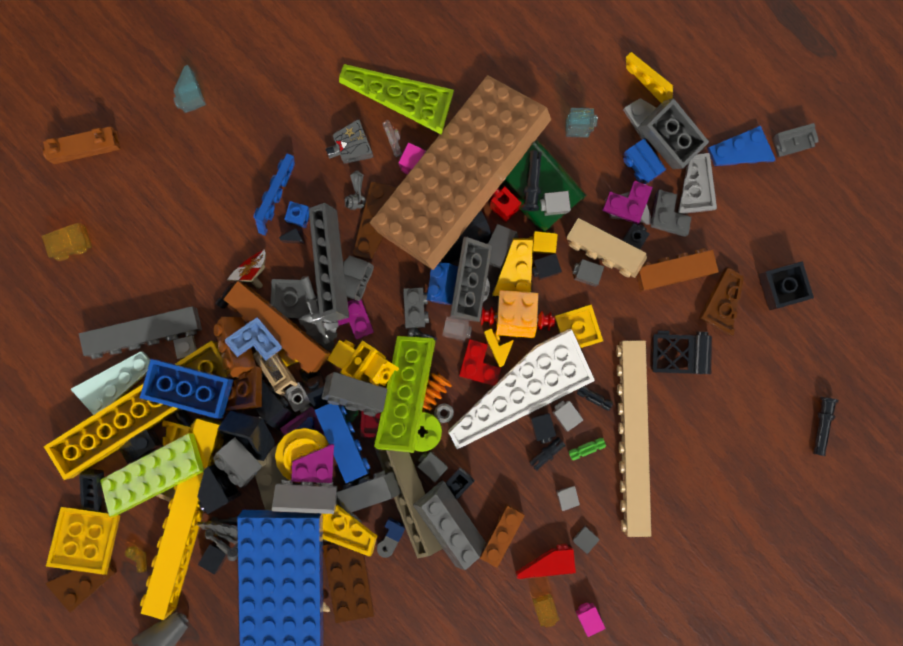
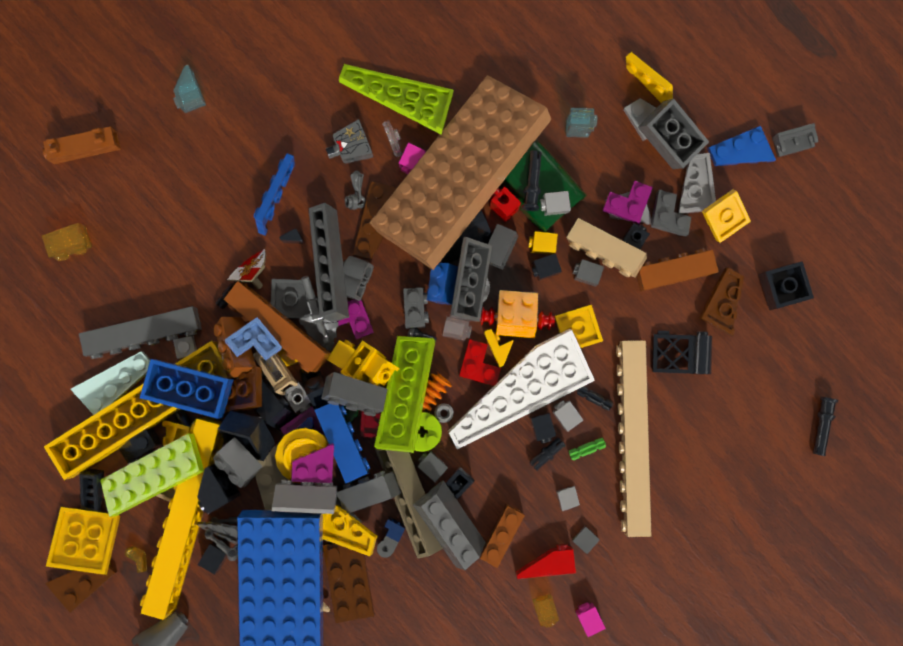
blue brick [284,201,310,228] -> none
yellow wing [492,238,533,296] -> none
blue brick [623,139,666,185] -> none
none -> yellow plate [702,189,751,243]

